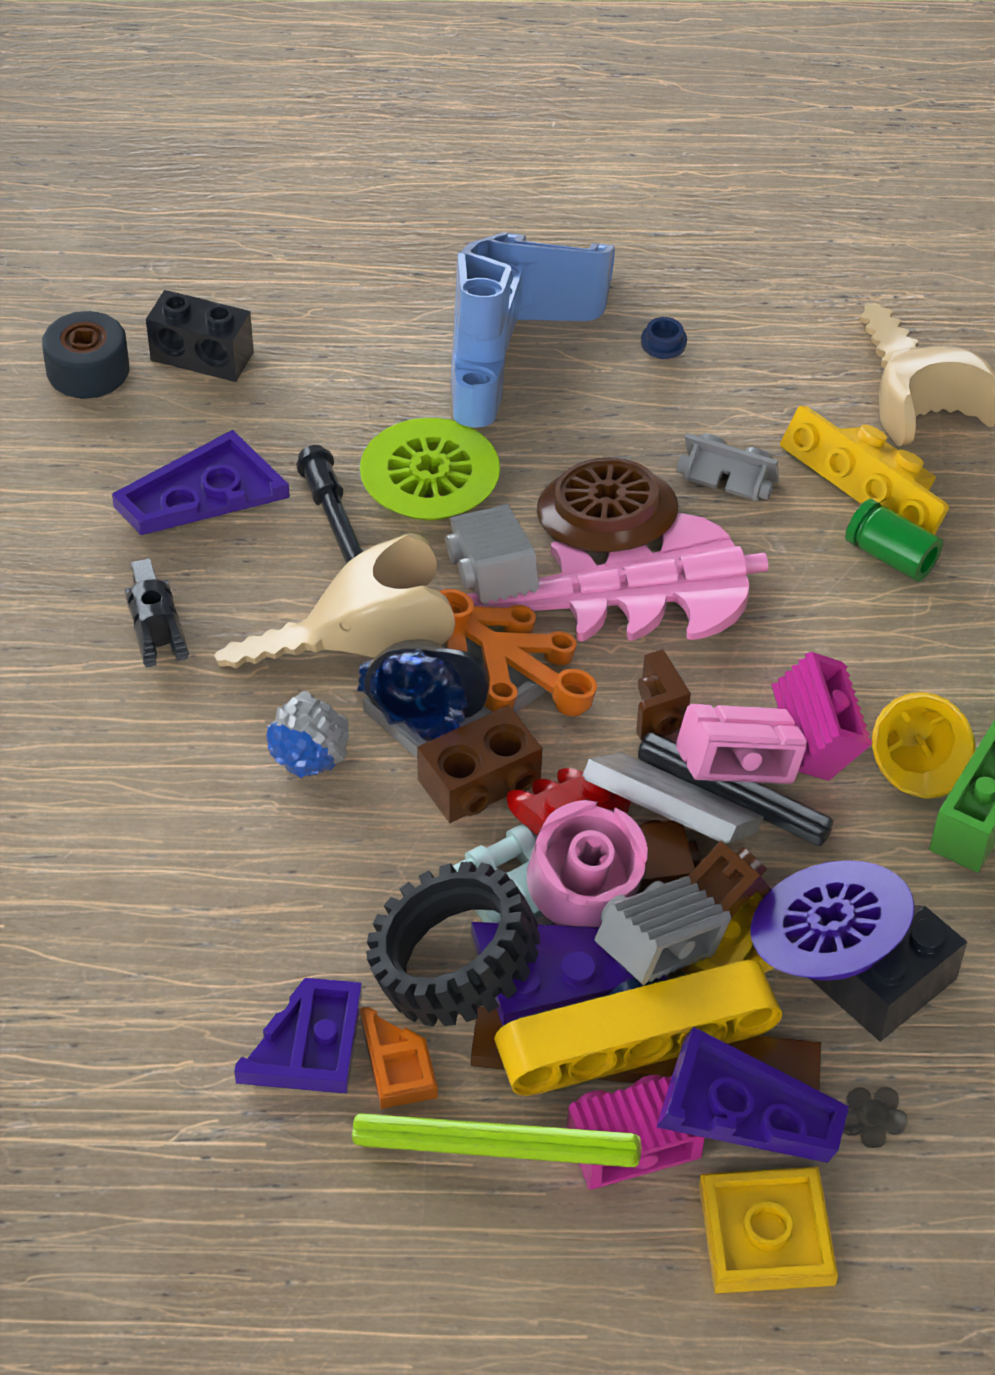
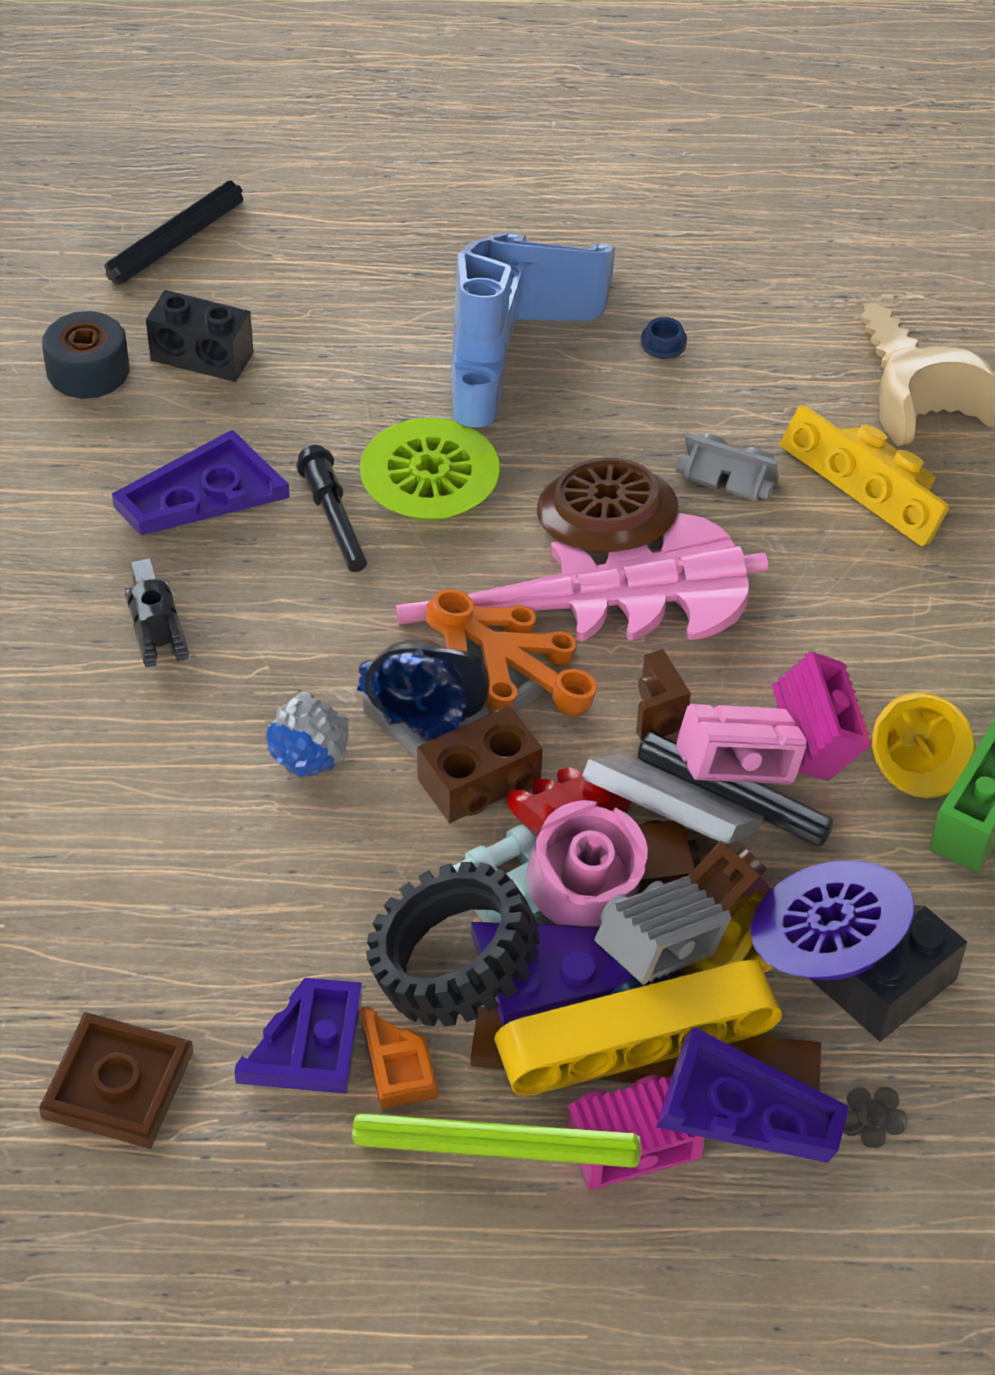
tan animal [215,533,455,668] -> none
light grey brick [445,504,539,605] -> none
yellow tile [699,1166,838,1294] -> none
green piece [845,498,943,582] -> none
none -> reddish brown tile [39,1012,194,1149]
none -> black axle [104,181,244,285]

